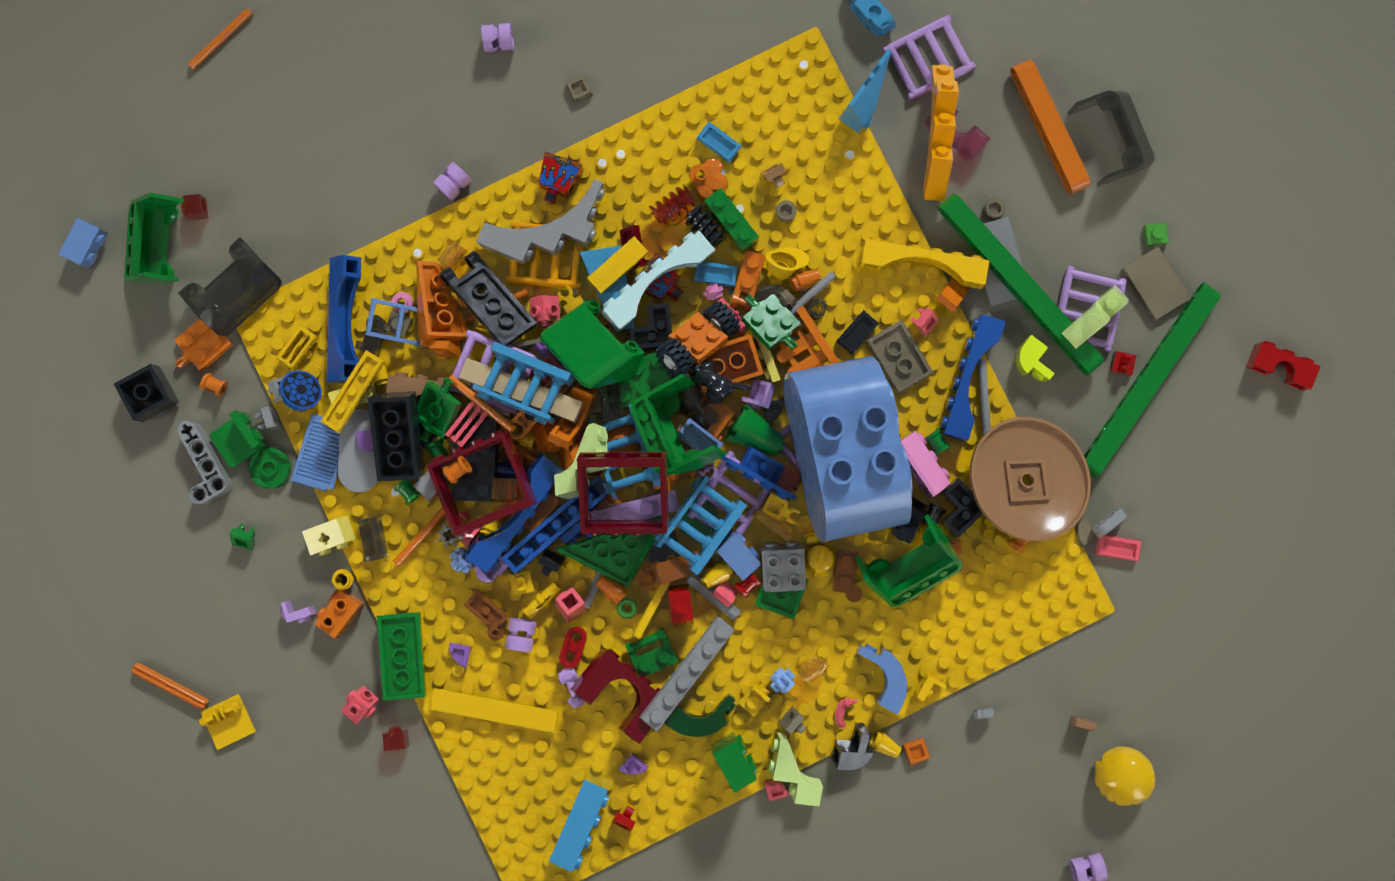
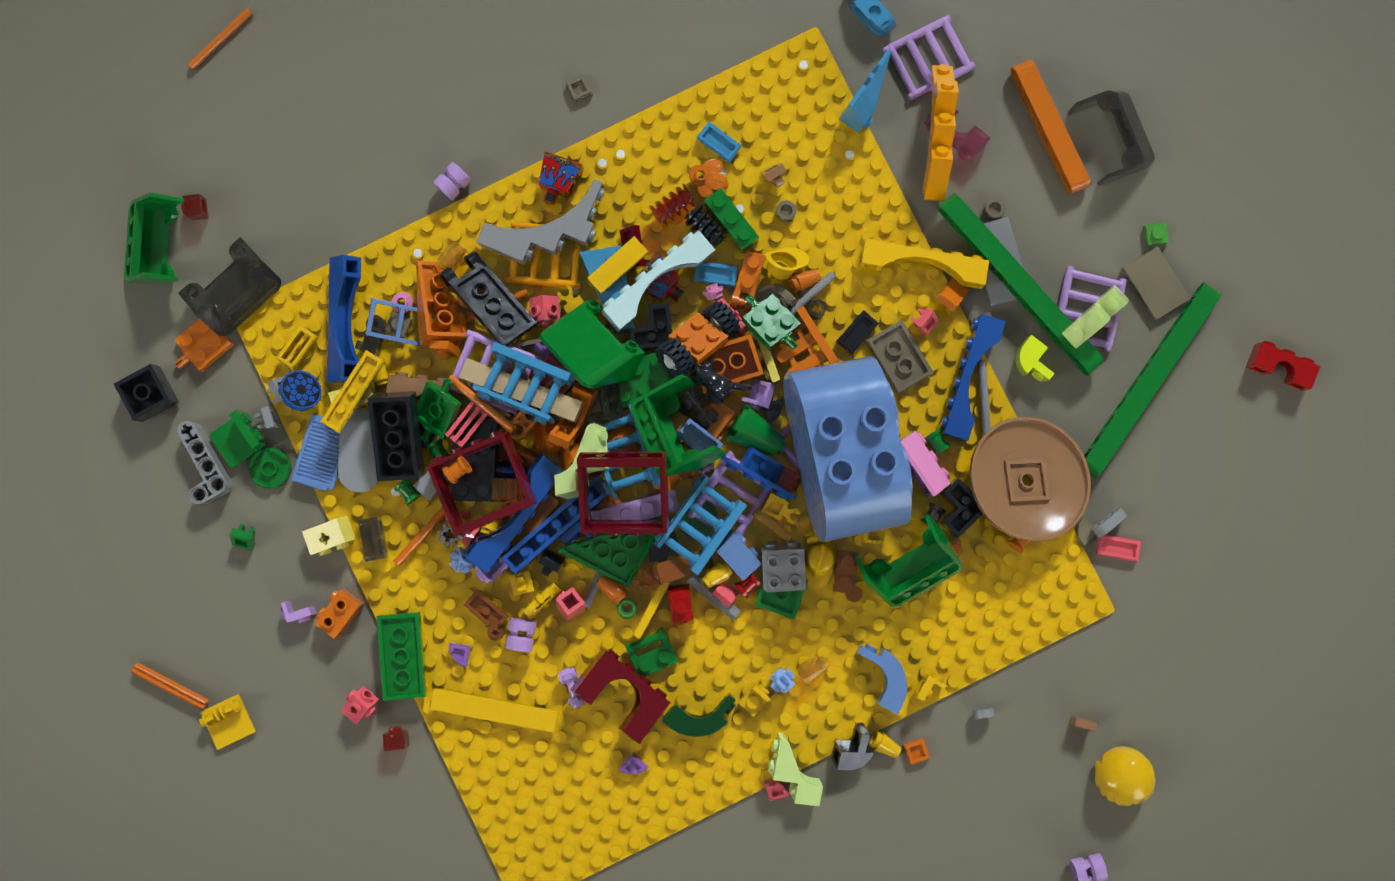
medium blue brick [58,218,108,269] -> none
orange bush [199,373,228,398] -> none
yellow cone [332,569,354,590] -> none
medium lavender tile [356,430,373,452] -> none
lavender wheel [481,23,514,53] -> none
dark azure wedge [549,780,610,872] -> none
red plate [559,626,587,668] -> none
red tile [611,806,636,832] -> none
light grey plate [639,616,734,731] -> none
green brick [712,732,758,793] -> none
dark tan tile [779,706,807,734] -> none
coral piece [835,698,858,728] -> none
black brick [891,497,928,544] -> none
red tile [1110,351,1137,376] -> none

